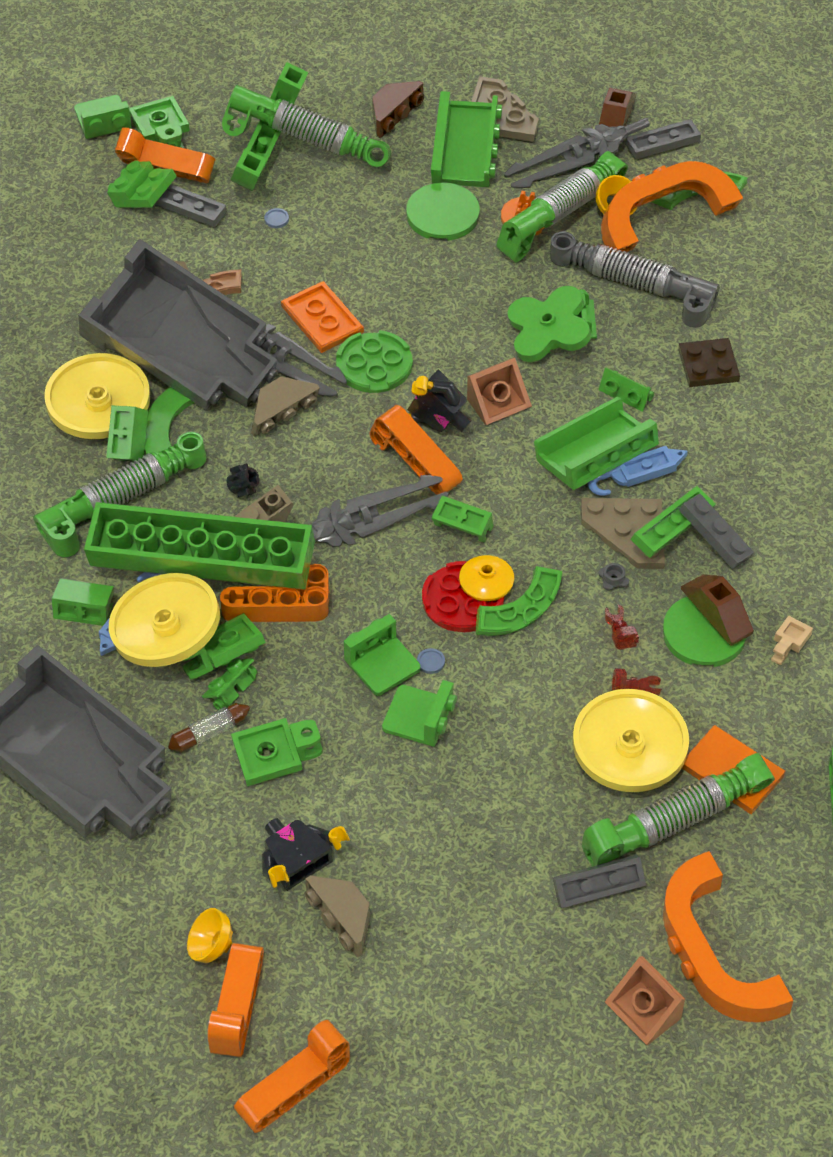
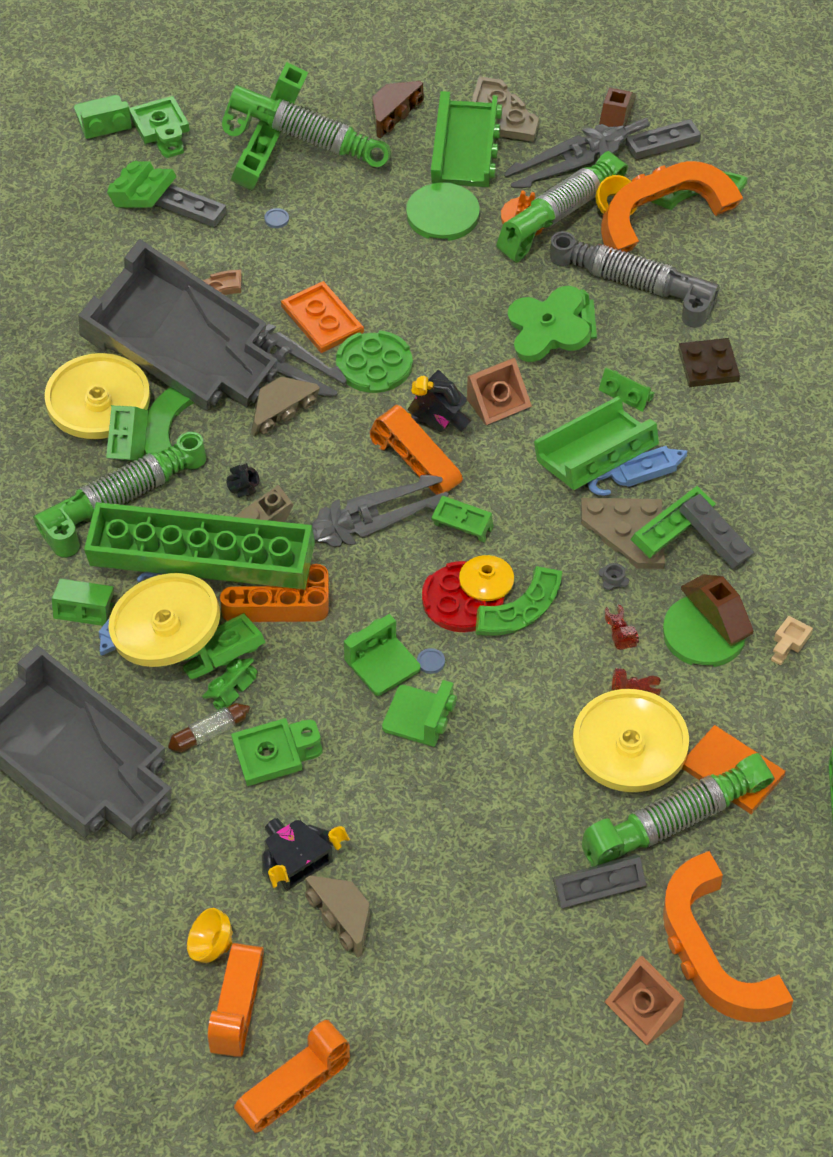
orange beam [115,128,216,183] -> none

